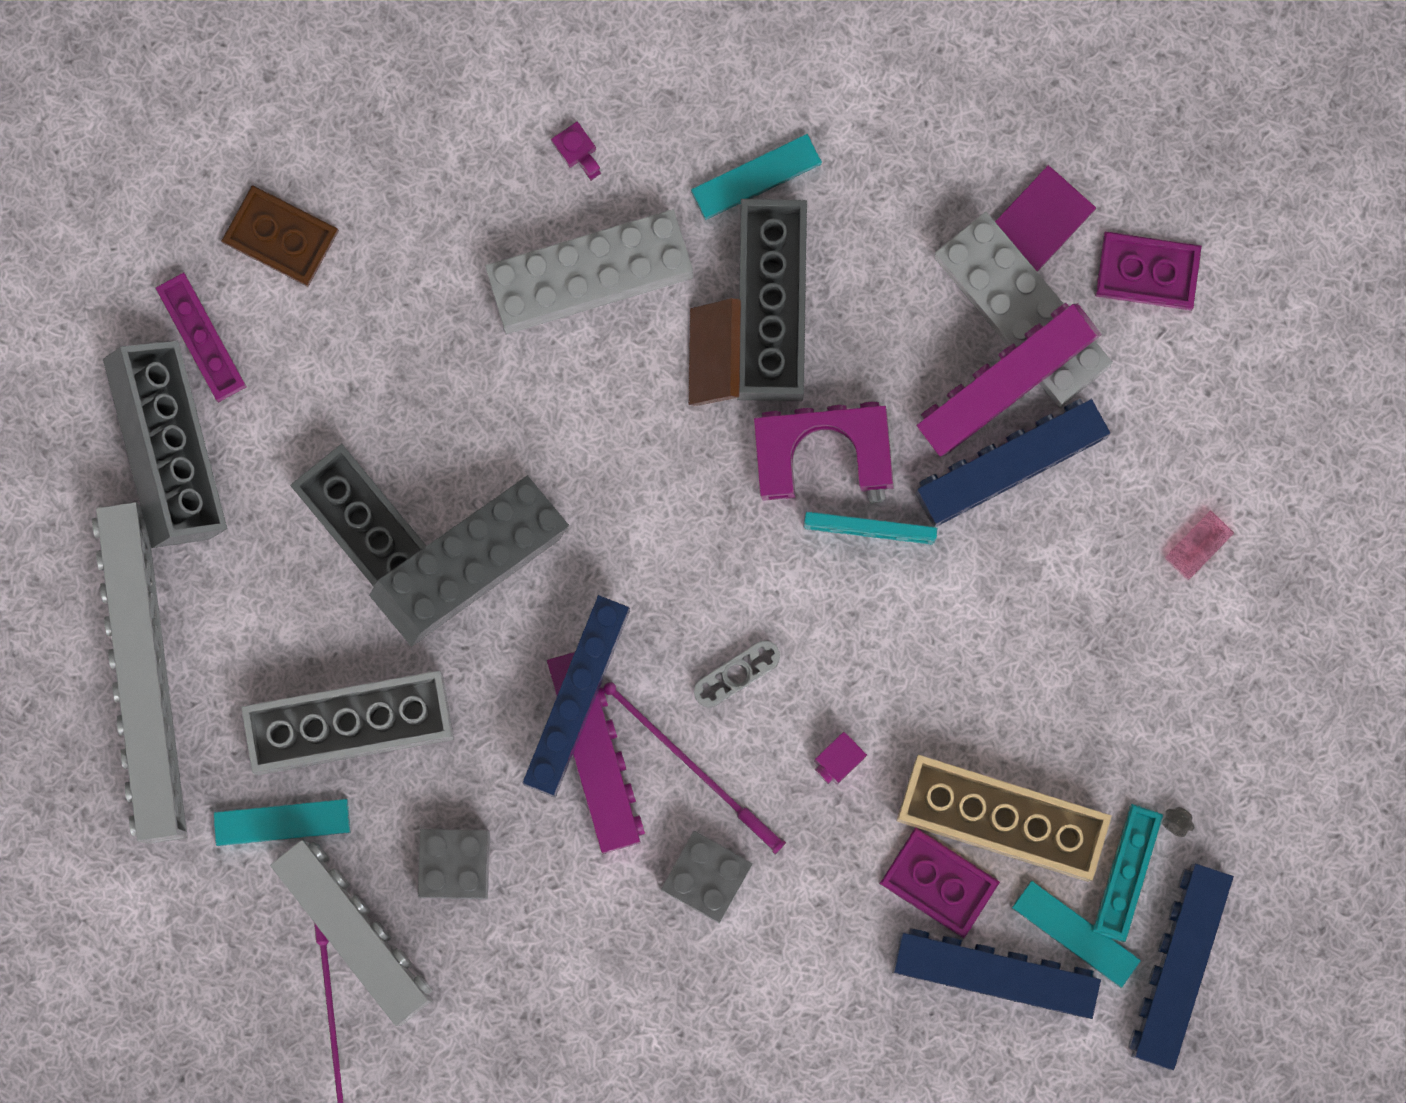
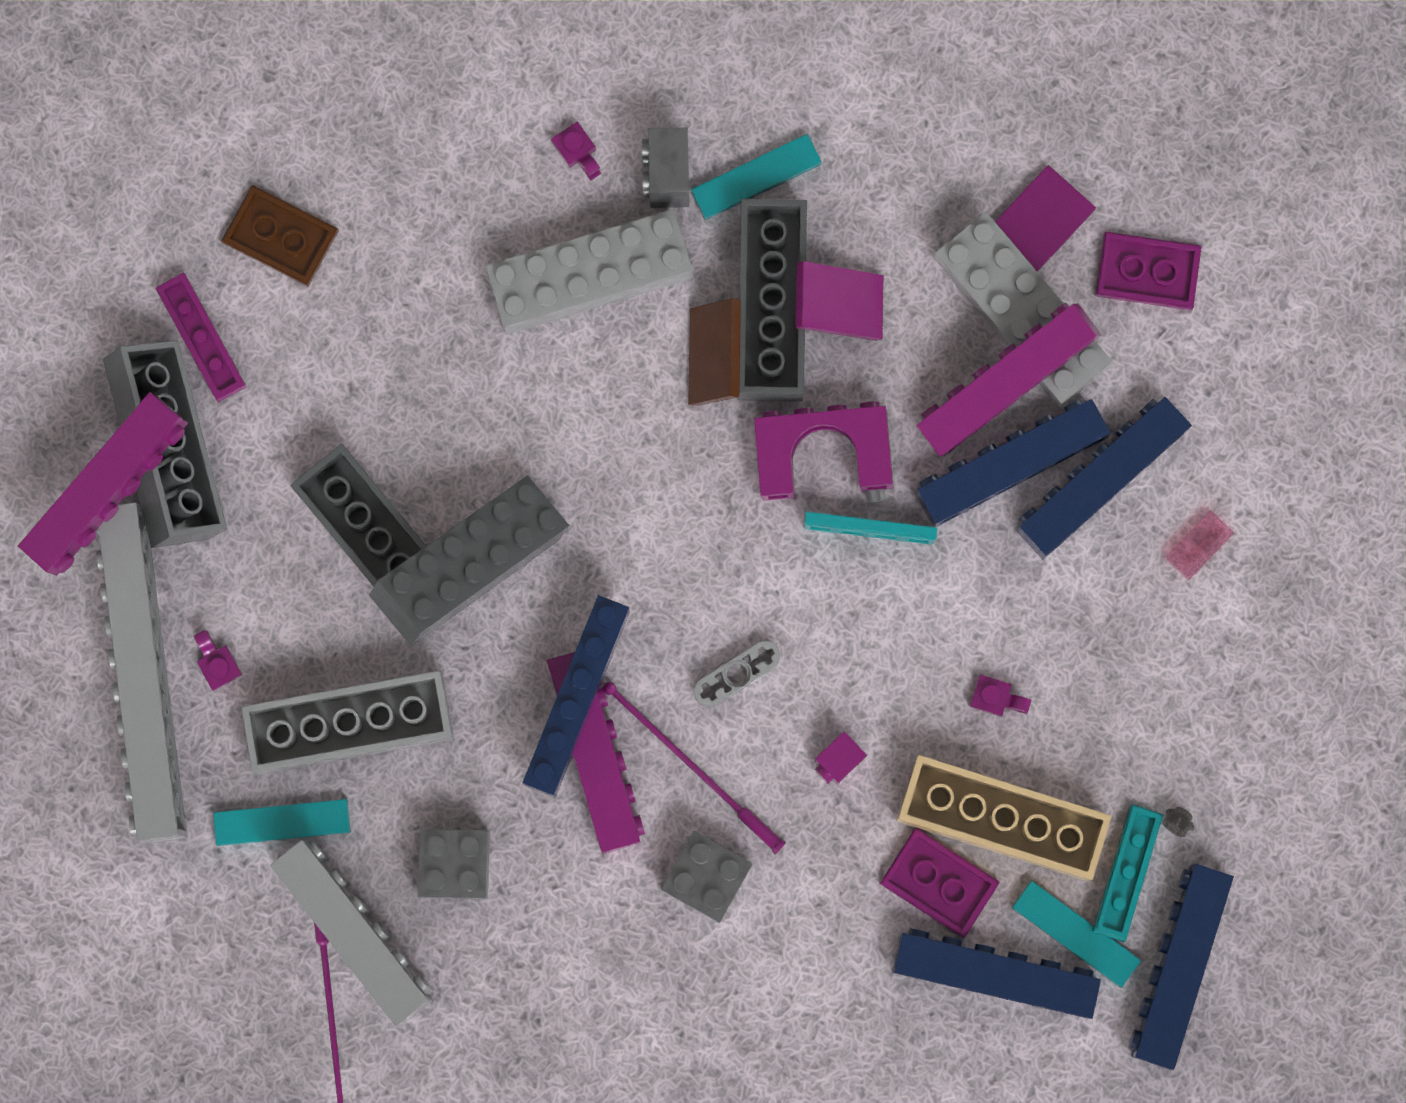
none -> magenta brick [17,392,188,576]
none -> magenta plate [193,630,242,691]
none -> flat silver brick [642,127,689,208]
none -> magenta tile [796,261,884,341]
none -> magenta plate [970,675,1032,717]
none -> dark blue brick [1017,397,1192,560]

